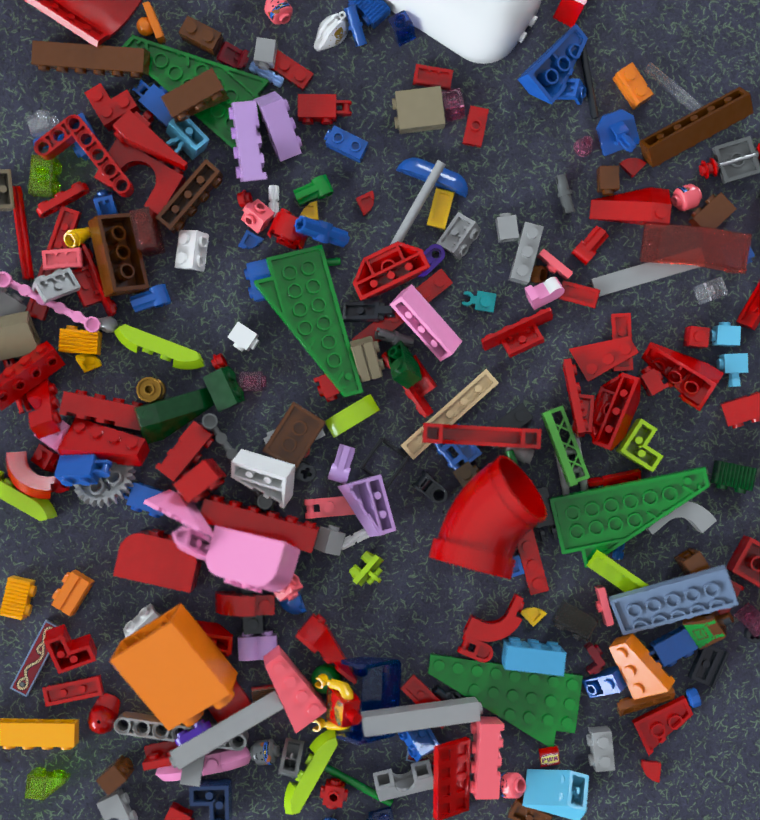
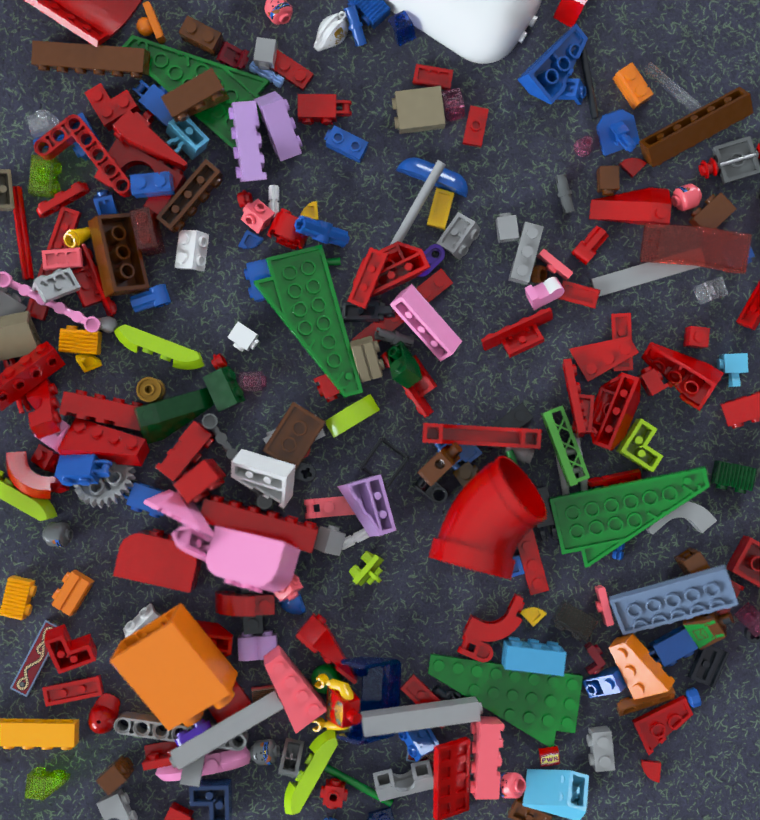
green piece [293,174,334,206] -> none
lavender piece [328,444,355,484] -> none
red tile [355,190,374,216] -> none
tan plate [400,369,499,460] -> none
teal plate [462,291,496,313] -> none
lime fence [586,550,649,592] -> none
medium azure brick [709,322,741,347] -> none
none -> dark grey head [42,522,73,547]
none -> blue brick [130,171,175,198]
none -> red plate [347,247,389,309]
none -> reddish brown torso [417,443,462,486]

